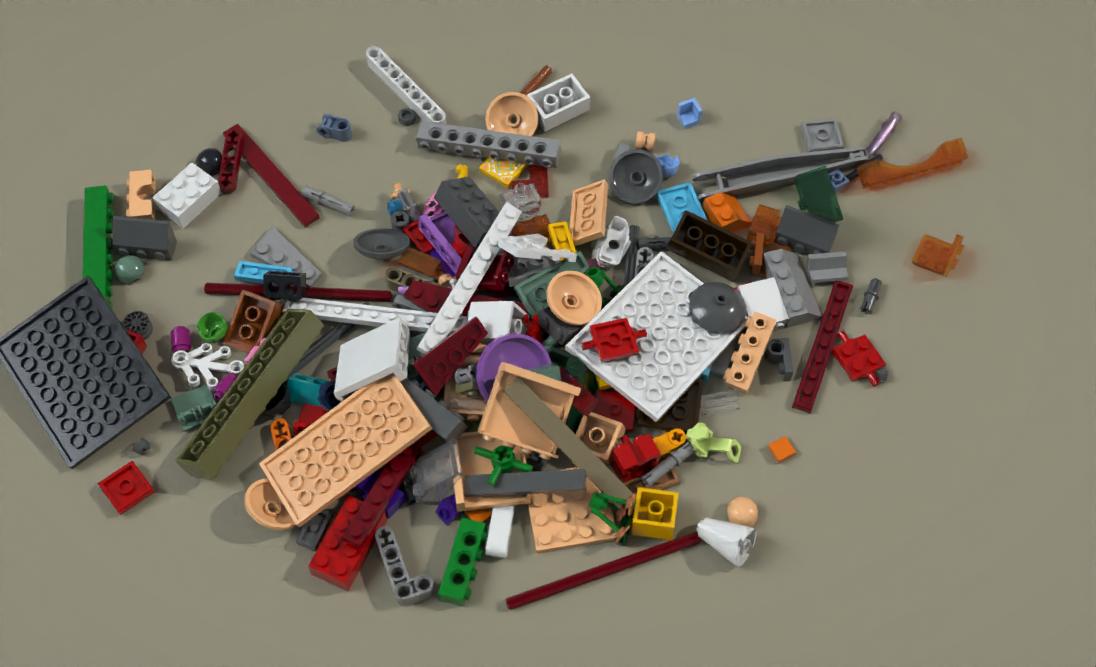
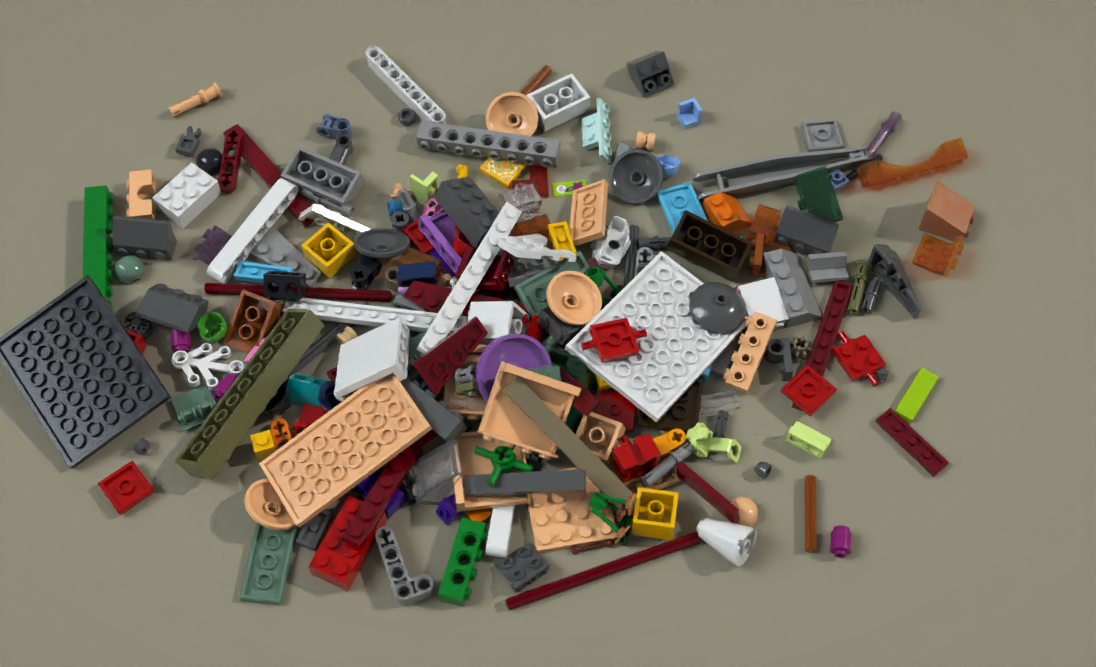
orange tile [768,436,796,463] -> none
none -> dark grey slope [135,284,209,333]
none -> light nougat pin [168,82,222,117]
none -> dark grey plate [175,126,202,157]
none -> clear purple bracket [192,225,232,265]
none -> white beam [206,178,298,283]
none -> sand green tile [239,522,298,606]
none -> yellow brick [250,430,276,462]
none -> light grey slope [281,146,365,204]
none -> white wing [299,204,370,235]
none -> yellow brick [301,222,357,279]
none -> dark grey piece [329,133,354,166]
none -> tan wheel [335,326,358,345]
none -> black piece [351,256,382,290]
none -> dark blue panel [396,261,437,287]
none -> yellowish green panel [410,171,439,205]
none -> dark grey hinge [495,543,550,592]
none -> sticker [552,180,587,197]
none -> copper hinge [572,539,614,555]
none -> light aqua bracket [582,97,612,164]
none -> dark grey slope [626,51,675,97]
none -> dark red tile [676,461,740,524]
none -> dark grey axle [714,410,729,438]
none -> dark grey hinge [755,462,772,479]
none -> red plate [781,364,837,417]
none -> yellowish green panel [785,421,831,459]
none -> dark tan gear [789,336,812,360]
none -> dark orange axle [805,475,817,552]
none -> magenta brick [830,525,852,558]
none -> olive pin [847,260,873,315]
none -> dark grey wedge [868,244,922,319]
none -> dark red tile [876,408,949,477]
none -> lime tile [894,368,939,423]
none -> nougat slope [918,181,976,244]

